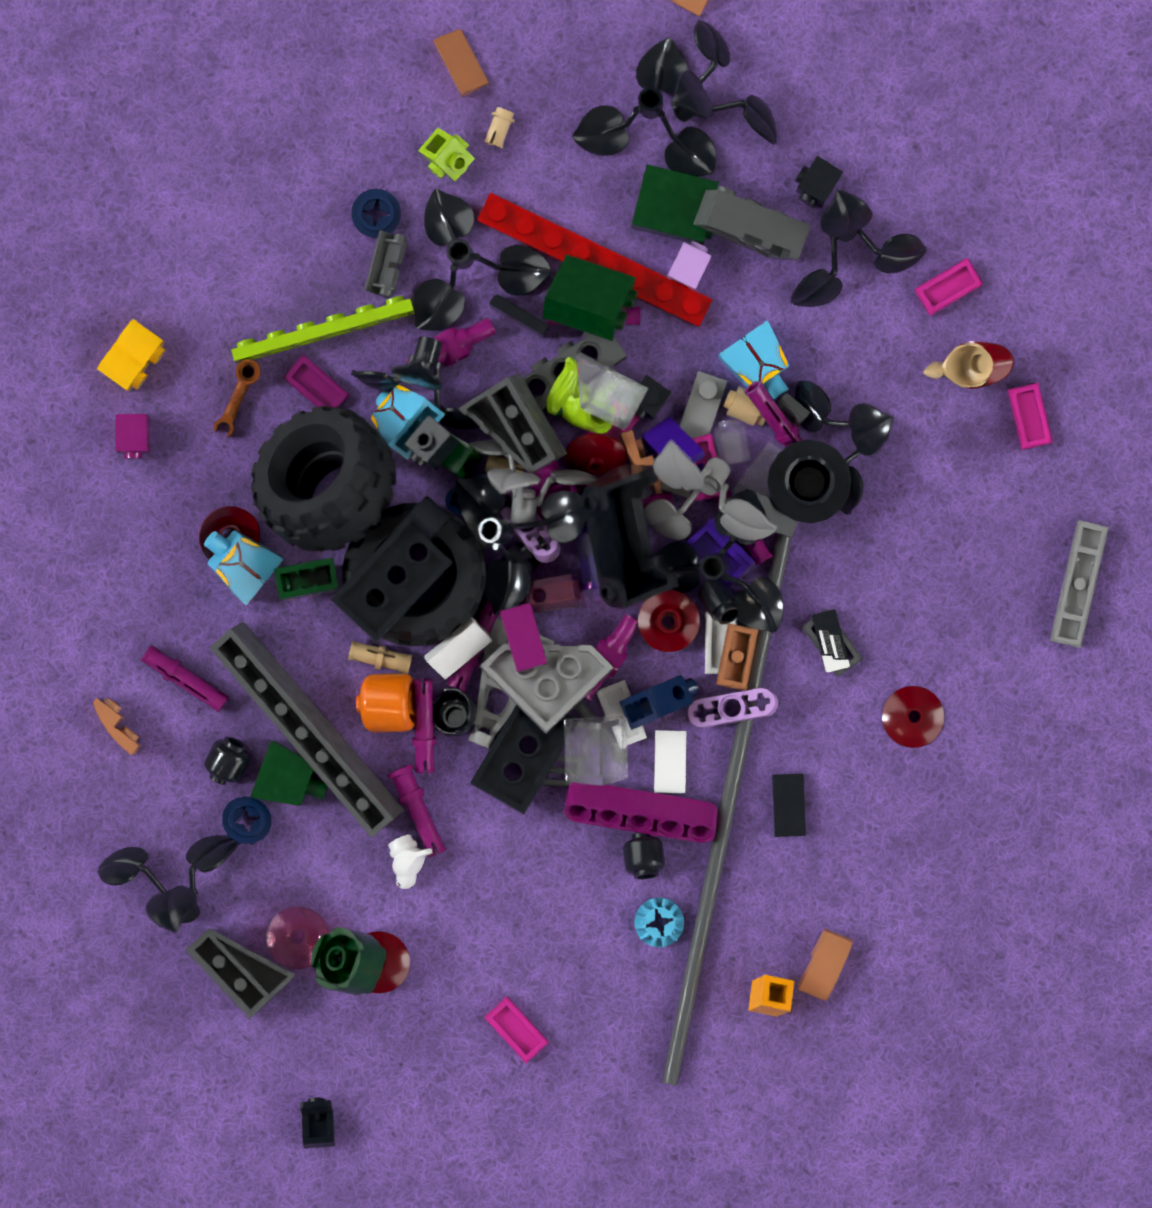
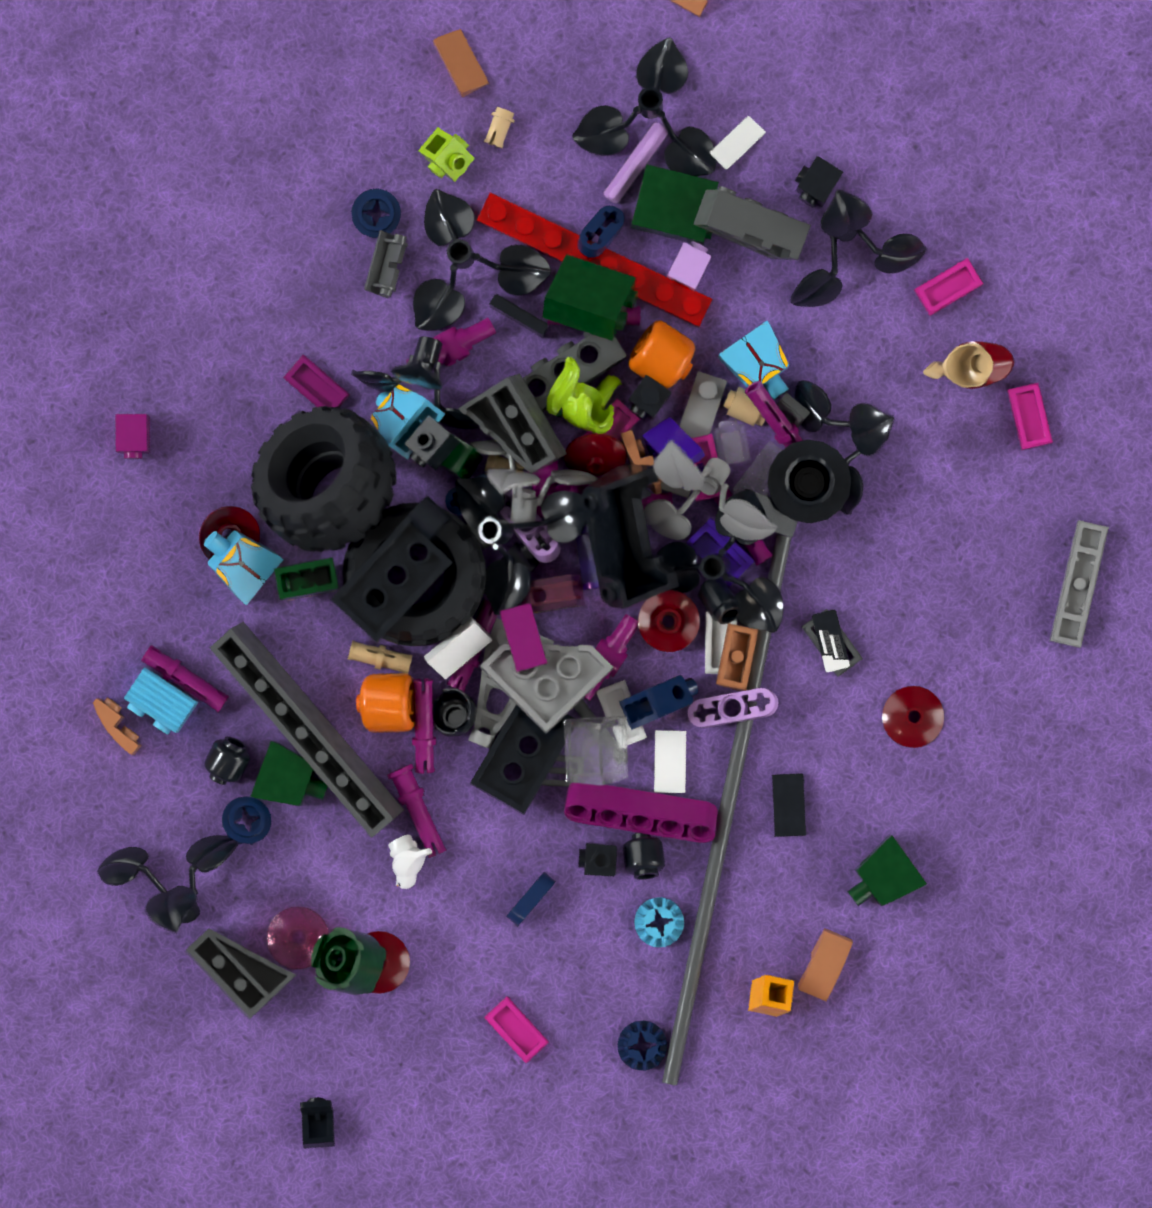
yellow brick [97,319,166,392] -> none
dark orange brick [214,359,261,438] -> none
lime plate [231,296,414,364] -> none
clear slope [576,353,648,430] -> none
black plant [671,19,777,145] -> none
none -> medium azure brick [124,667,198,734]
none -> dark blue beam [506,872,556,927]
none -> dark blue beam [577,205,625,258]
none -> black bracket [578,843,617,877]
none -> lavender axle [604,122,668,204]
none -> dark blue gear [617,1021,667,1071]
none -> orange head [628,320,695,389]
none -> white sticker [710,116,766,169]
none -> dark green torso [847,835,927,906]

